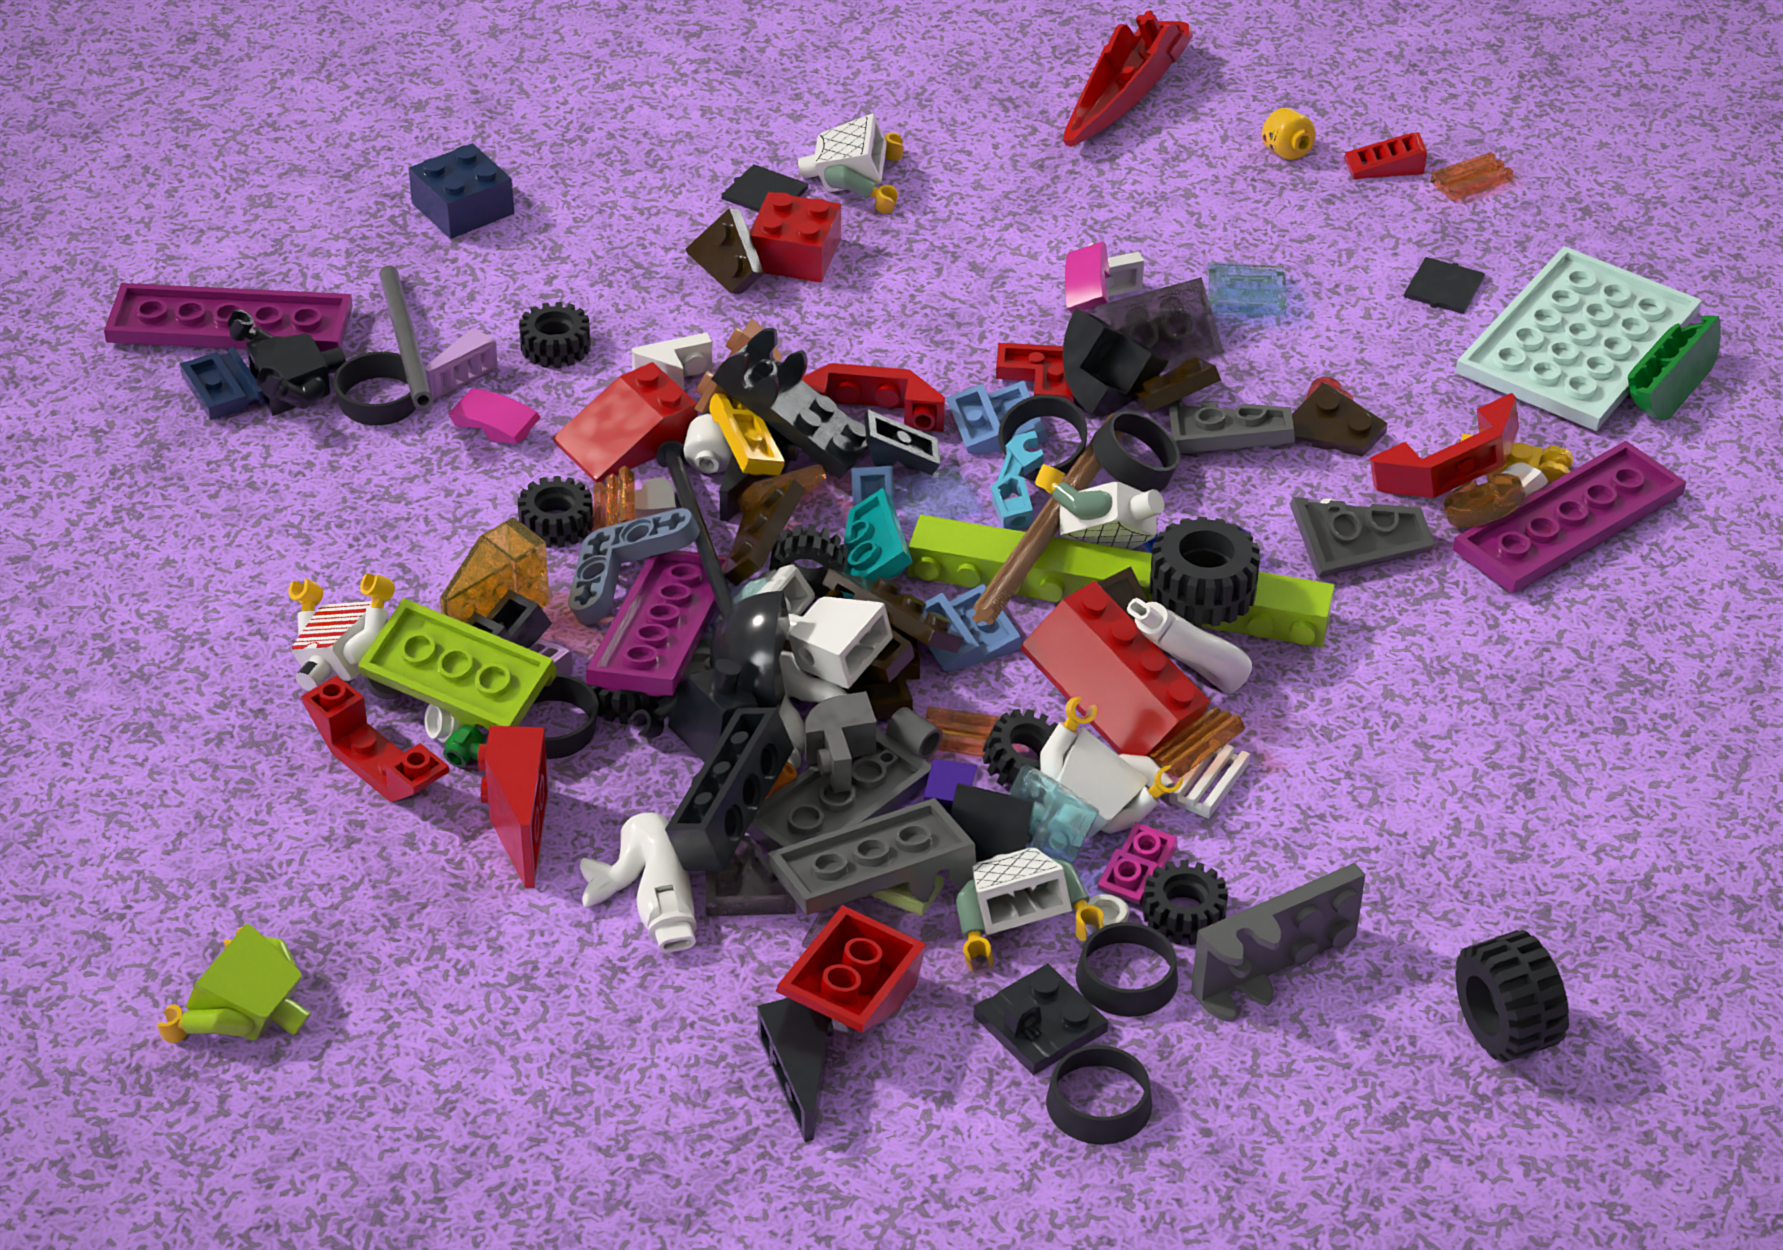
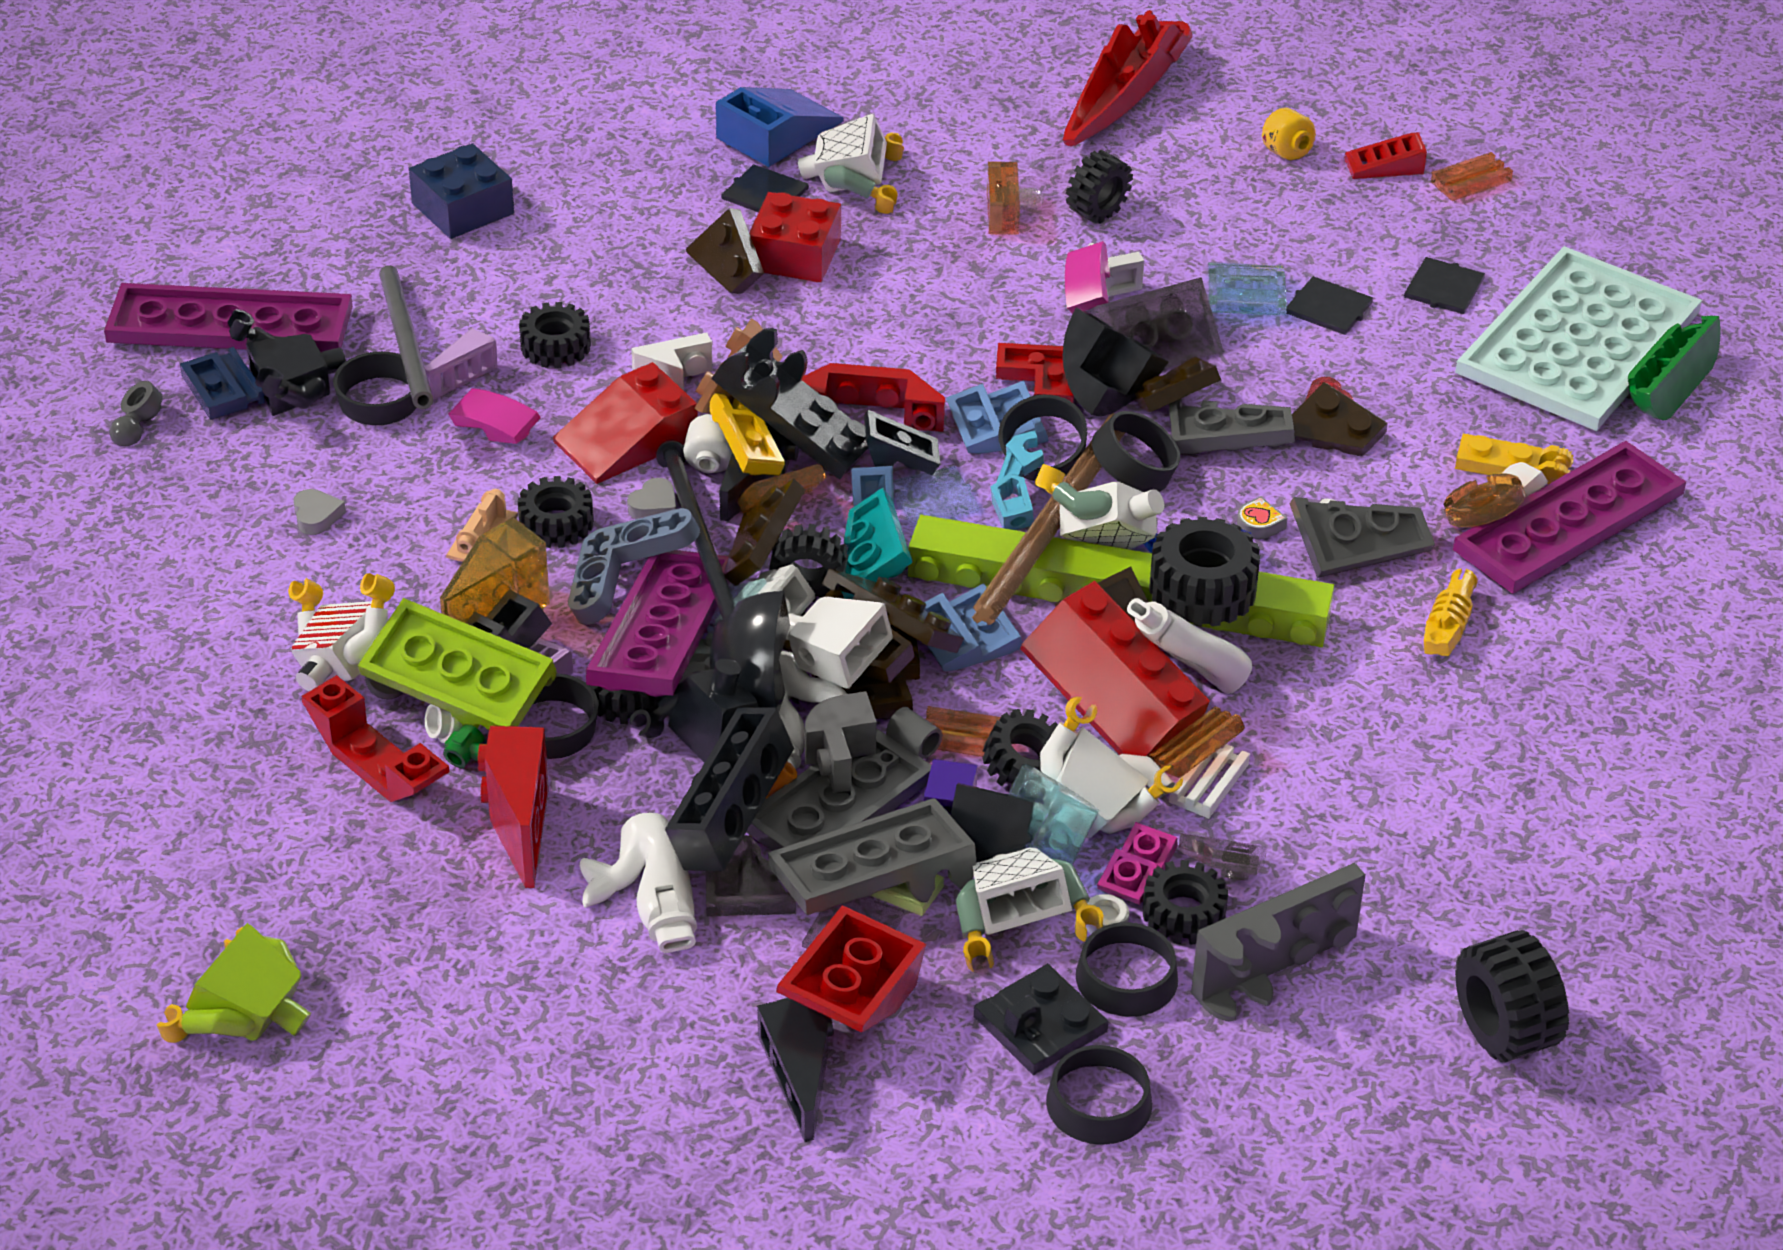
clear orange tile [594,466,635,531] -> none
red slope [1370,393,1519,498] -> none
none -> dark grey plate [109,381,163,446]
none -> light grey tile [293,489,346,535]
none -> light nougat hinge [446,489,518,567]
none -> blue slope [716,87,844,167]
none -> clear orange piece [987,162,1044,235]
none -> black tyre [1066,150,1133,224]
none -> clear smoke wing [1178,832,1267,880]
none -> tile [1237,496,1288,539]
none -> black piece [1285,276,1373,335]
none -> yellow hinge [1423,568,1478,656]

